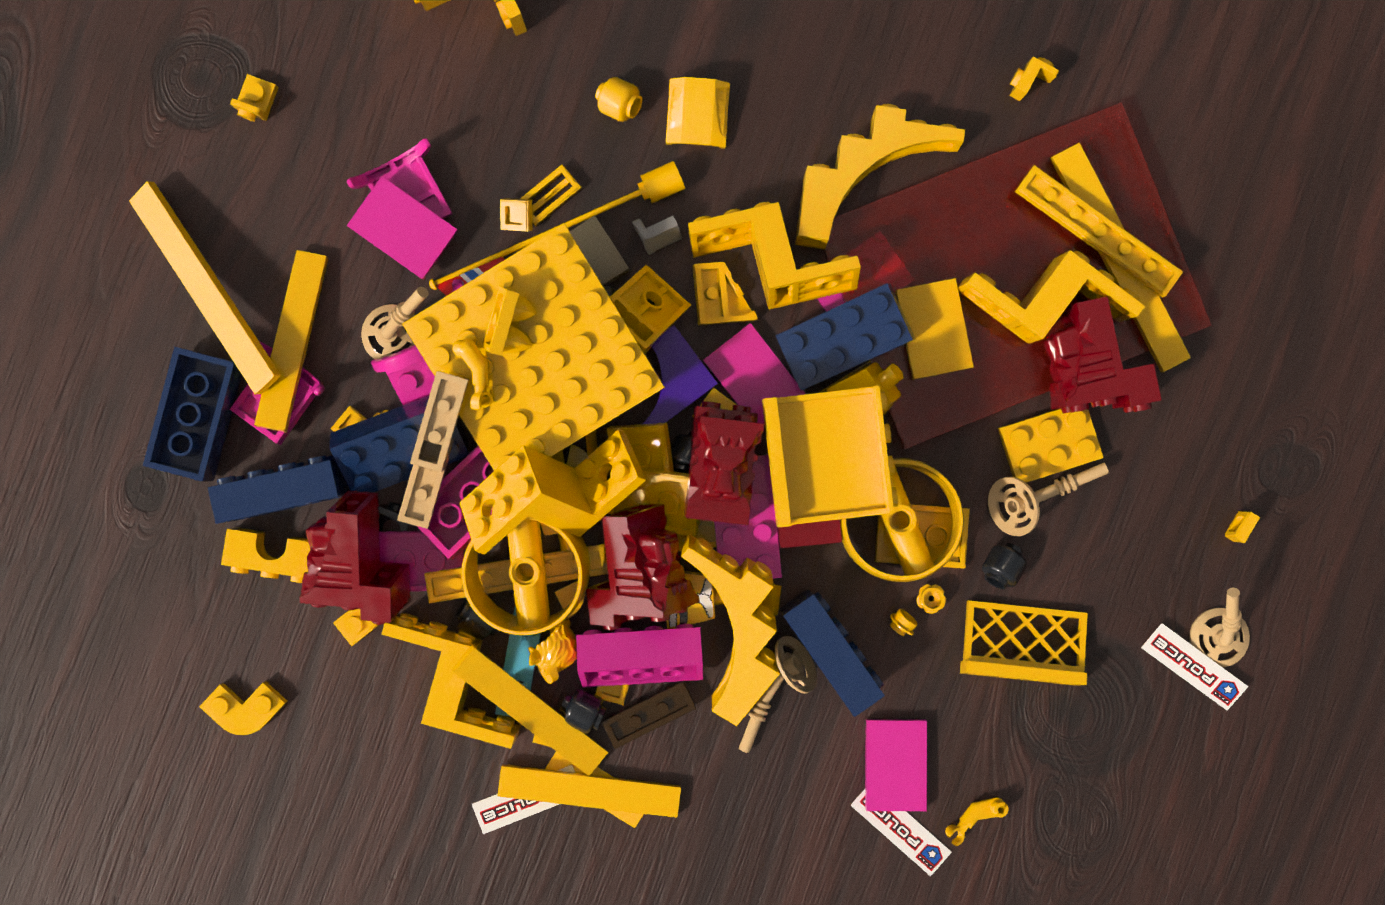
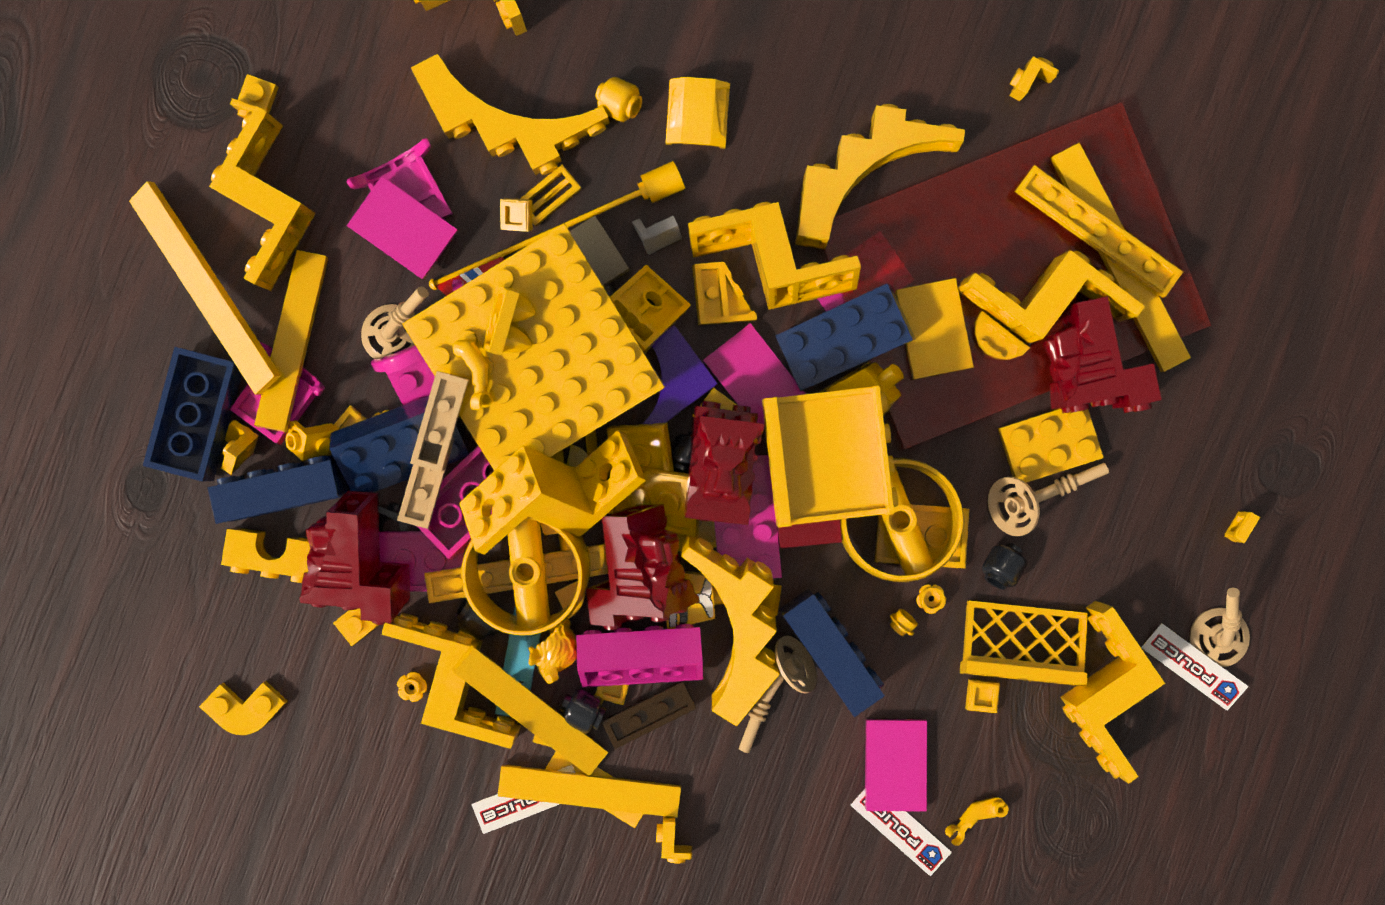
none -> yellow bracket [209,106,316,291]
none -> yellow bracket [221,420,259,475]
none -> yellow bracket [286,420,338,461]
none -> yellow plate [397,672,427,702]
none -> yellow arch [411,54,609,175]
none -> yellow bracket [656,816,692,863]
none -> yellow tile [965,679,1000,713]
none -> yellow tile [974,311,1030,360]
none -> yellow bracket [1061,601,1165,784]

